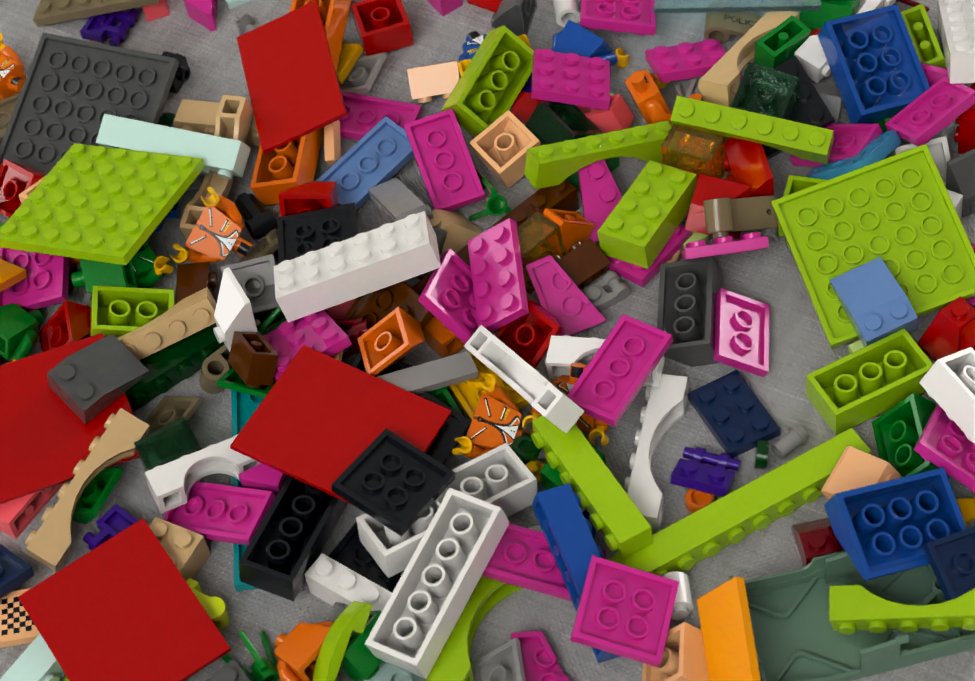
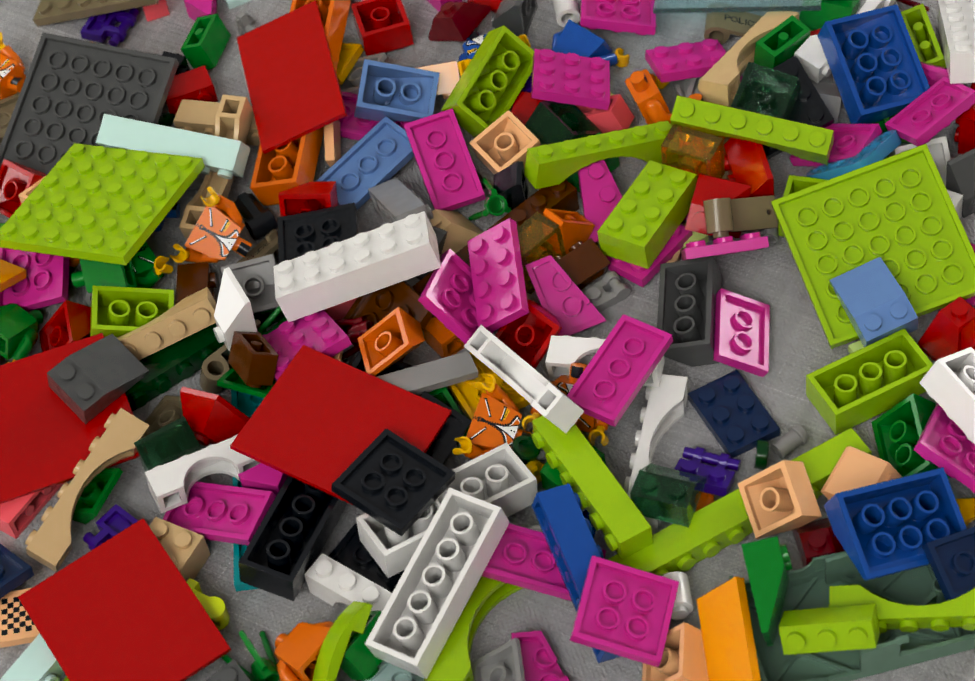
none -> red brick [165,65,218,116]
none -> red slope [180,386,250,446]
none -> green brick [181,14,231,70]
none -> medium blue slope [354,59,439,122]
none -> dark red slope [428,1,492,41]
none -> black slope [489,161,529,210]
none -> clear green slope [630,464,707,527]
none -> light nougat slope [738,460,822,539]
none -> green slope [741,536,793,647]
none -> lime brick [779,604,880,655]

